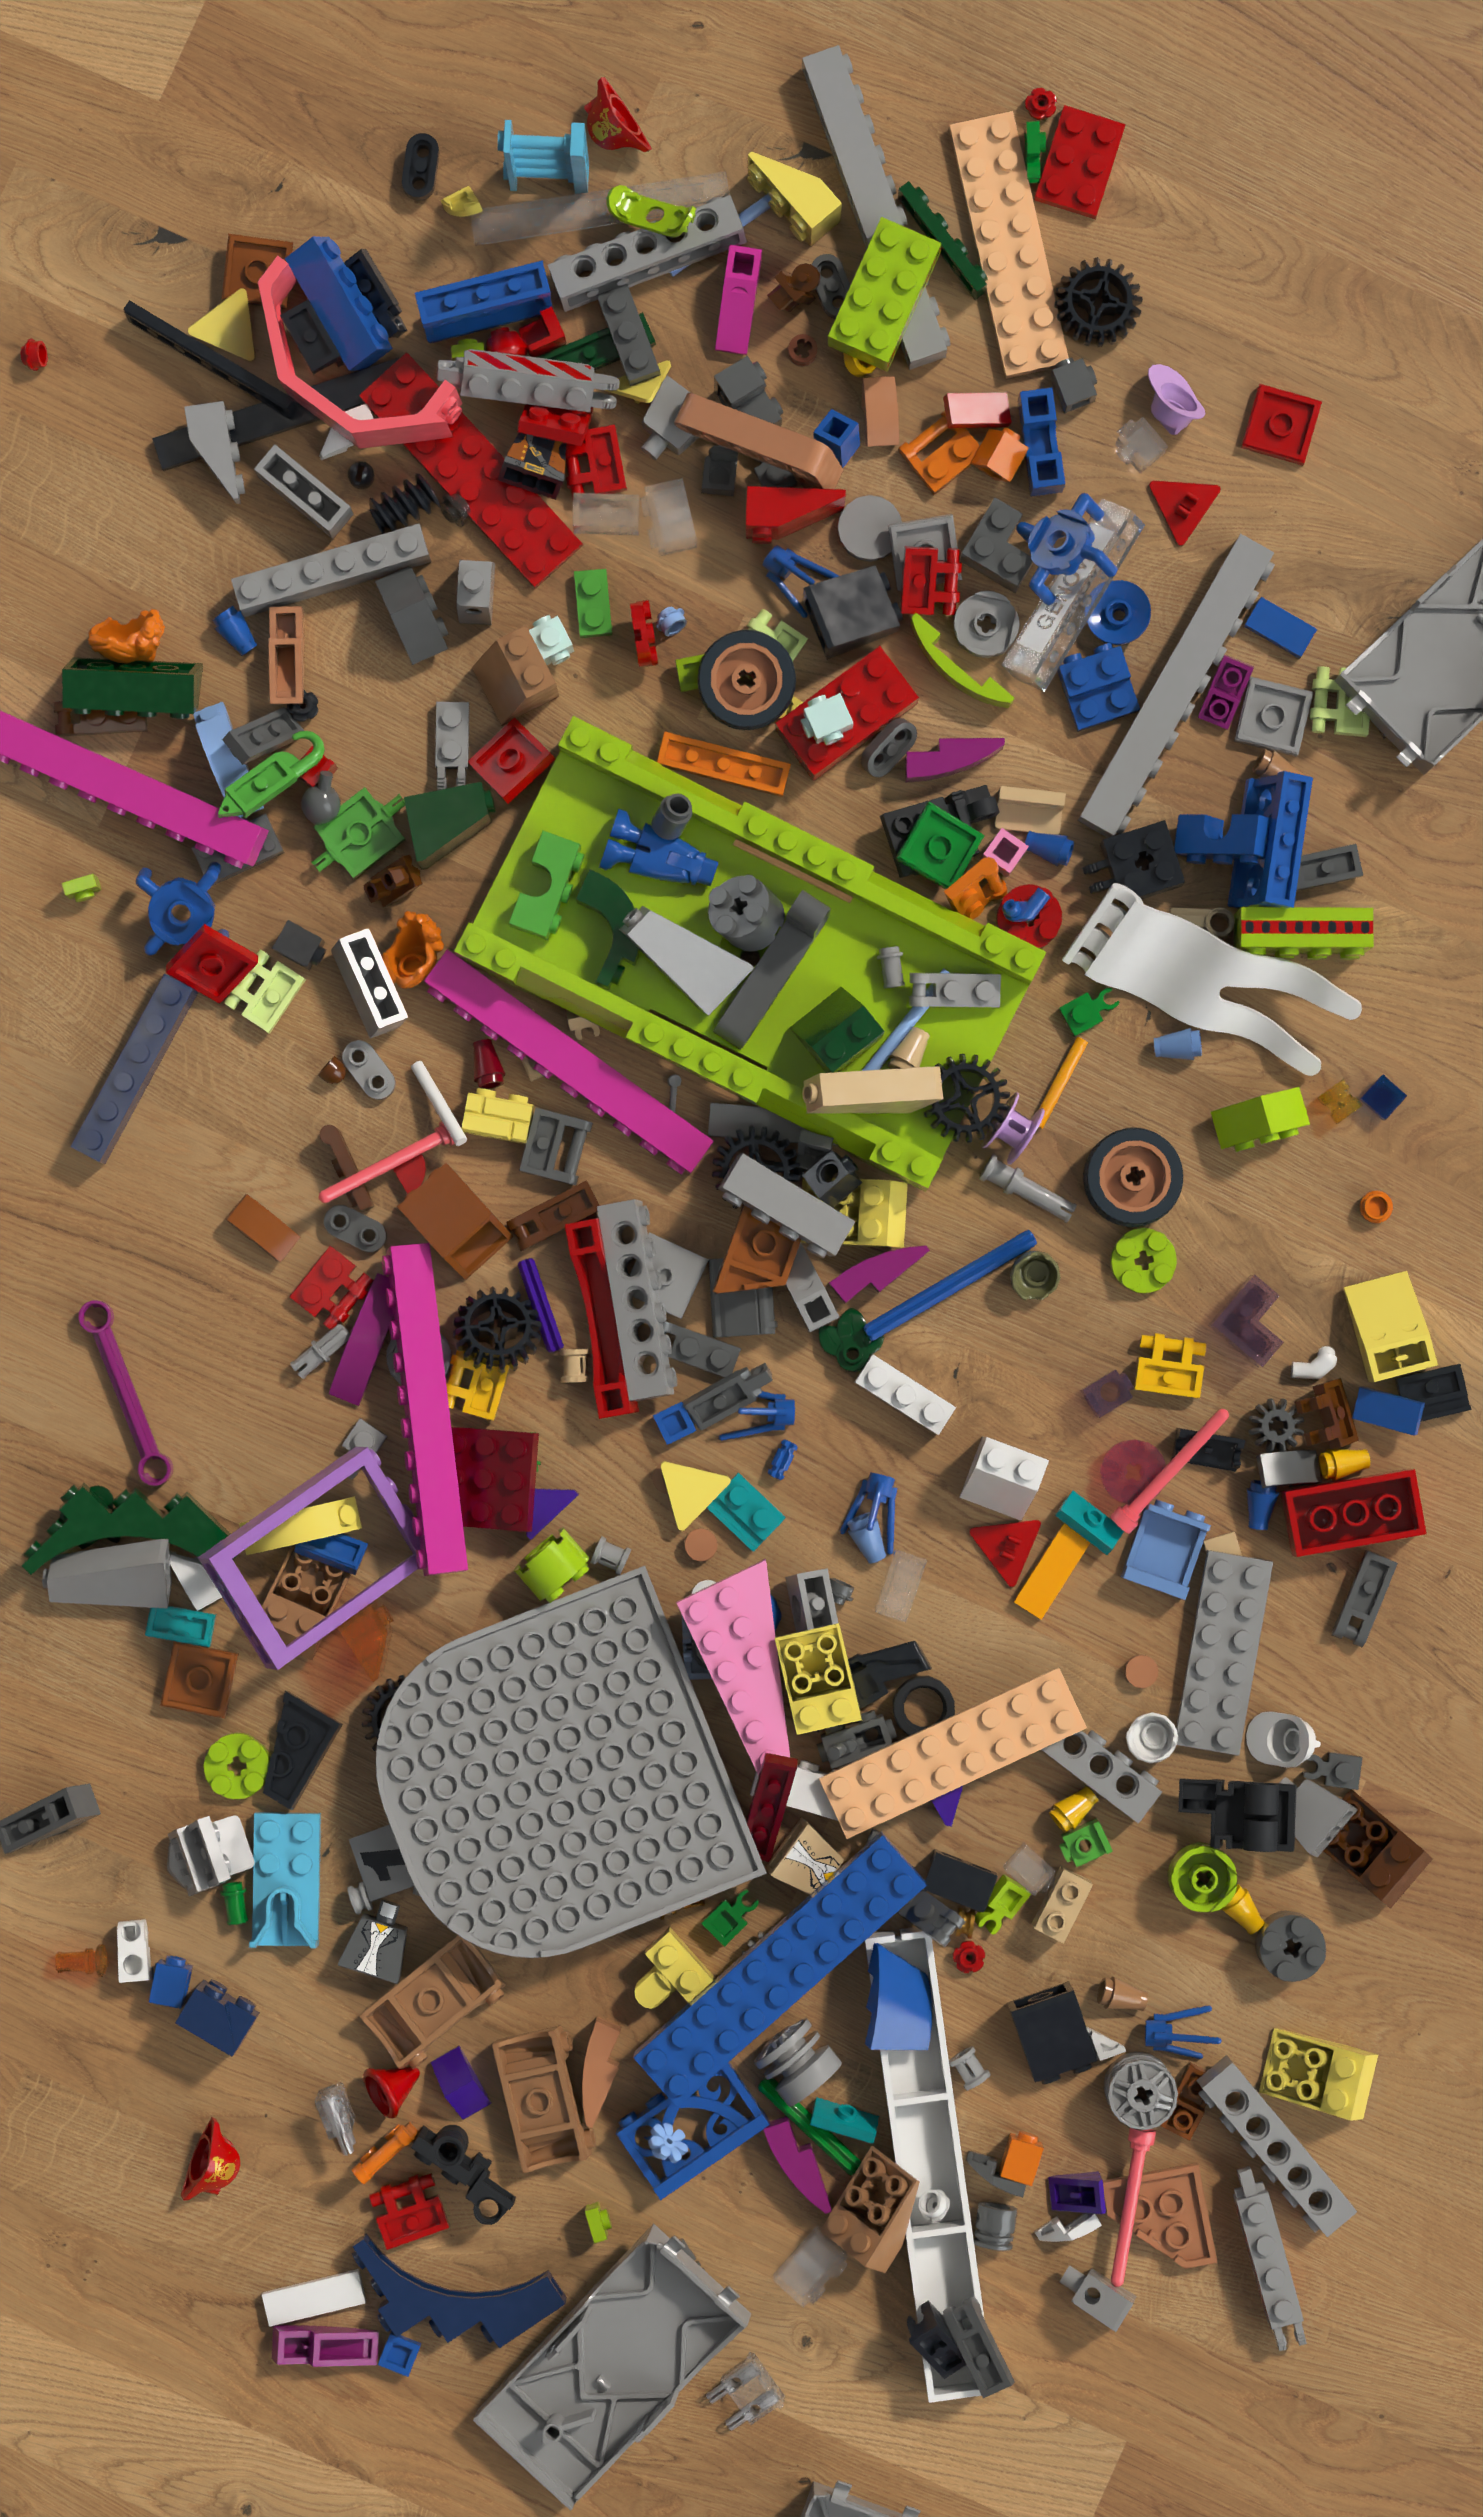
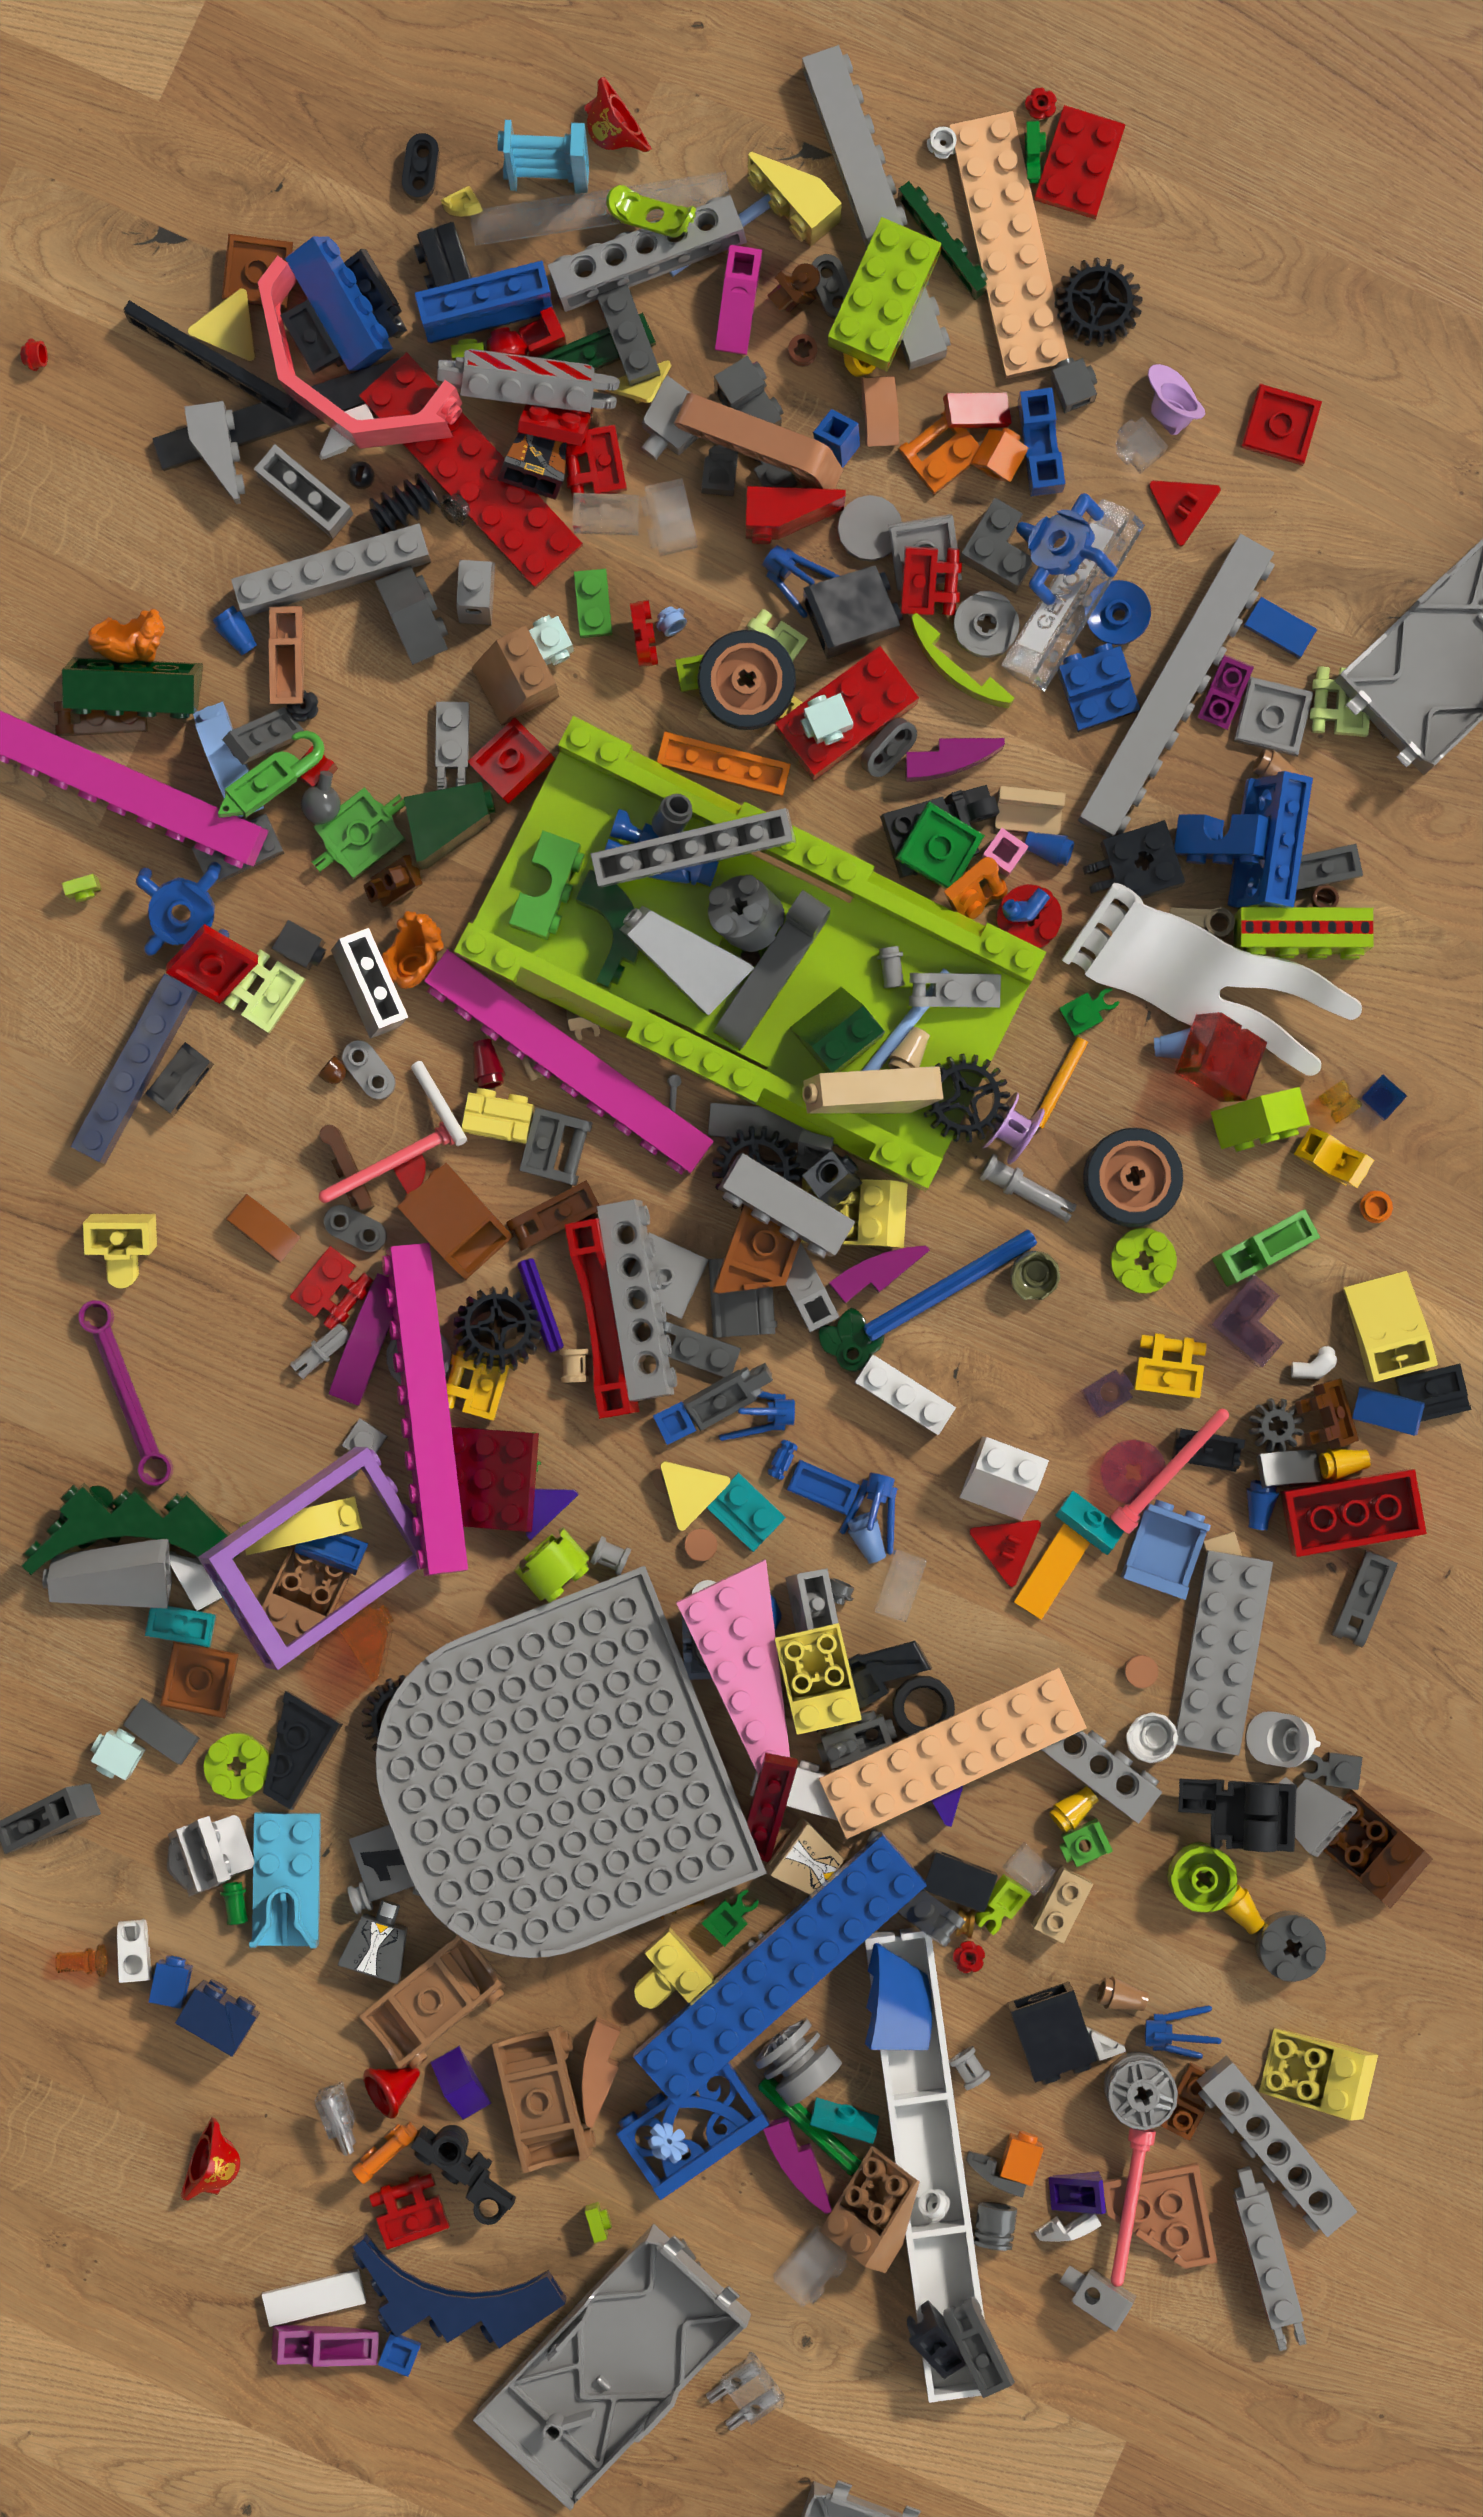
none -> light yellow brick [83,1214,157,1288]
none -> light aqua brick [90,1728,146,1780]
none -> dark grey slope [124,1698,200,1765]
none -> black hinge [145,1042,214,1116]
none -> black brick [413,222,472,289]
none -> light grey brick [591,808,796,887]
none -> blue tile [787,1460,860,1515]
none -> white plate [927,127,957,159]
none -> clear red piece [1175,1012,1267,1102]
none -> bright green slope [1212,1209,1321,1287]
none -> yellow brick [1294,1126,1374,1188]
none -> reddish brown hinge [1311,885,1339,907]

